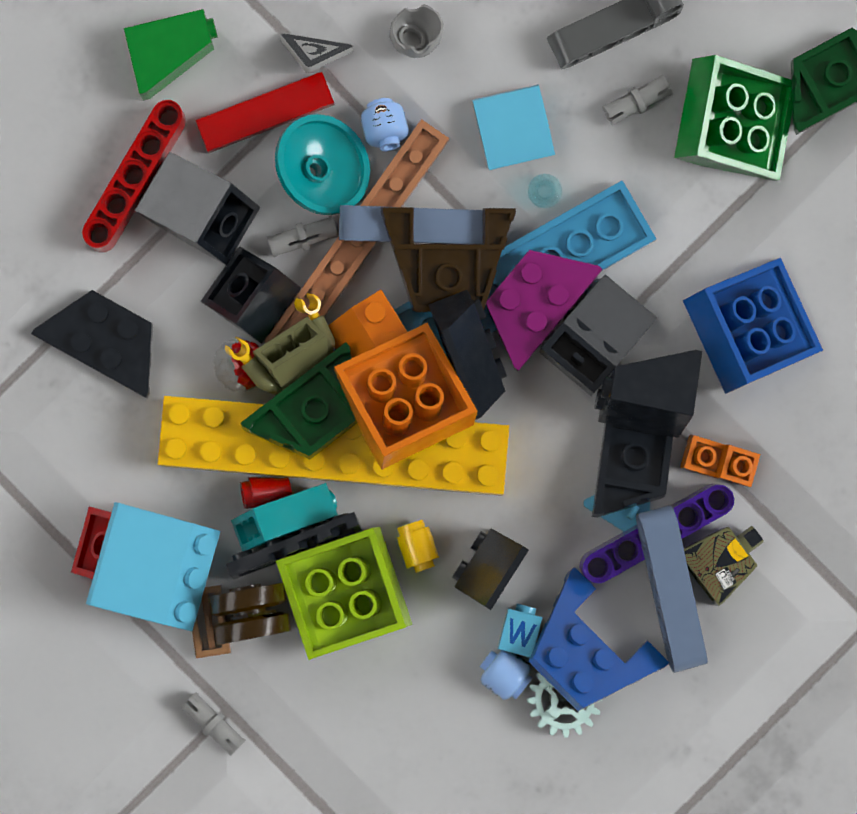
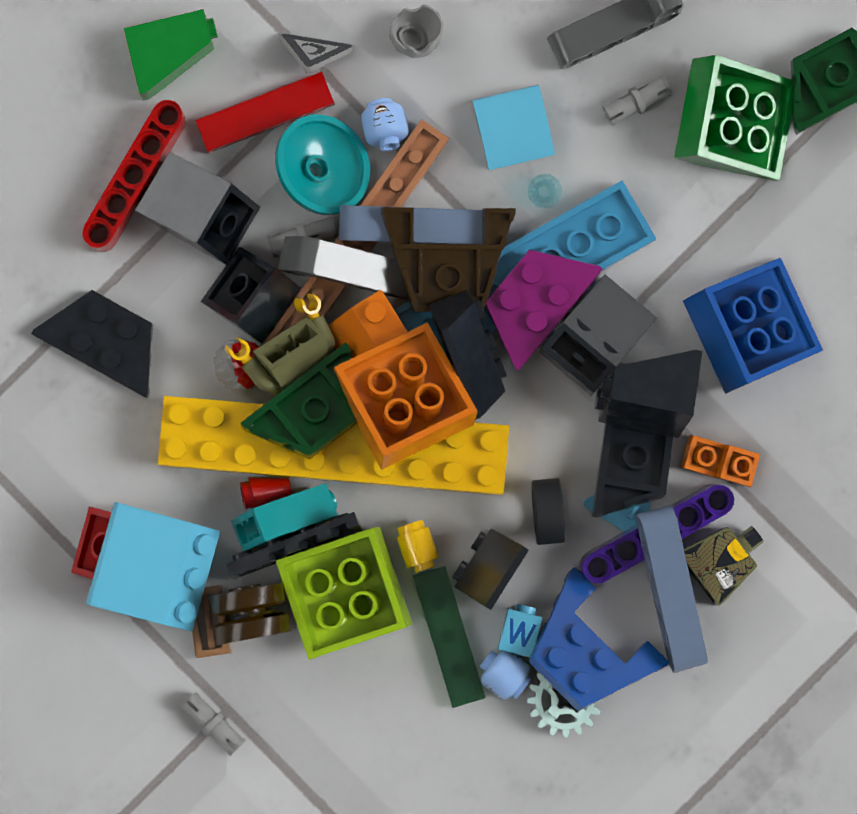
none -> beam [278,236,409,300]
none -> clear green tile [413,566,485,708]
none -> black tyre [531,478,565,545]

